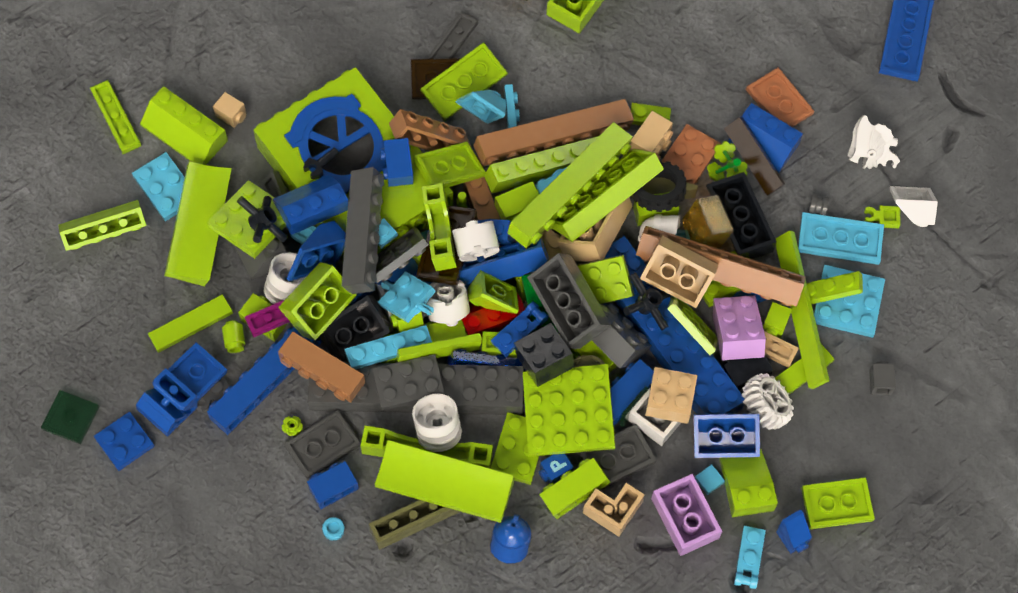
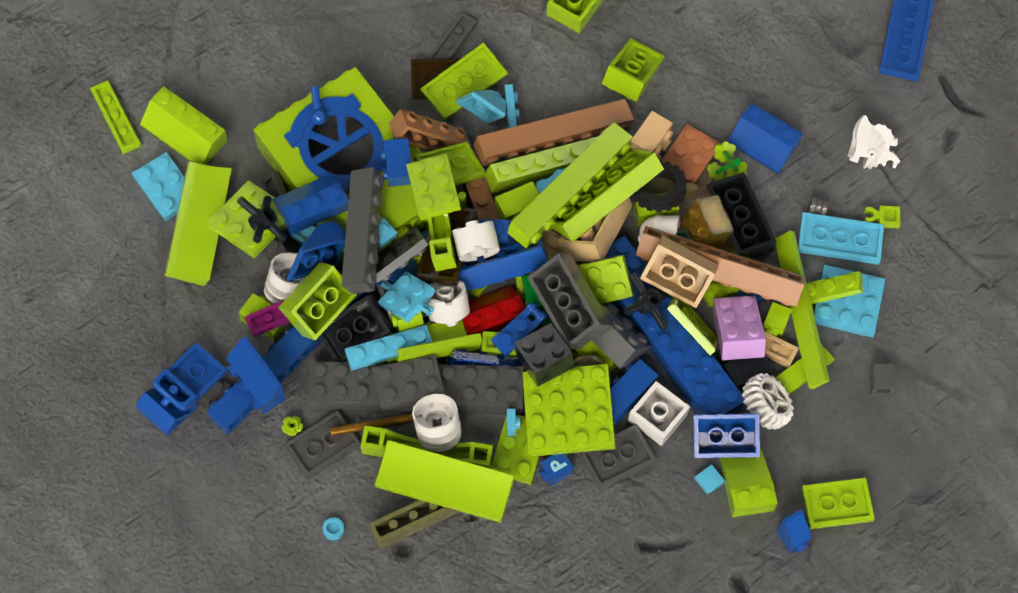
clear green plate [41,390,99,445] -> none
lime brick [58,200,146,251] -> none
blue plate [94,411,155,471] -> none
lime tile [148,294,233,353] -> none
tan brick [213,92,246,128] -> none
lime brick [222,320,246,353] -> none
medium nougat brick [278,332,365,403] -> none
black bar [303,147,339,179] -> none
blue brick [307,461,359,509] -> none
lime slope [467,270,519,314] -> none
blue helmet [490,514,531,564] -> none
lime brick [539,458,611,519] -> none
tan brick [583,483,644,537] -> none
clear green piece [619,386,649,427] -> none
lime plate [631,103,671,125] -> none
tan brick [645,367,697,424] -> none
lavender brick [651,474,722,556] -> none
dark brown tile [724,117,785,196] -> none
medium azure plate [734,526,766,589] -> none
nougat tile [746,67,814,127] -> none
white slope [890,186,938,227] -> none
none -> blue slope [226,336,286,414]
none -> blue bar [310,86,327,125]
none -> pearl gold bar [329,413,414,436]
none -> lime plate [406,153,461,221]
none -> medium azure plate [506,409,520,436]
none -> lime slope [602,38,665,102]

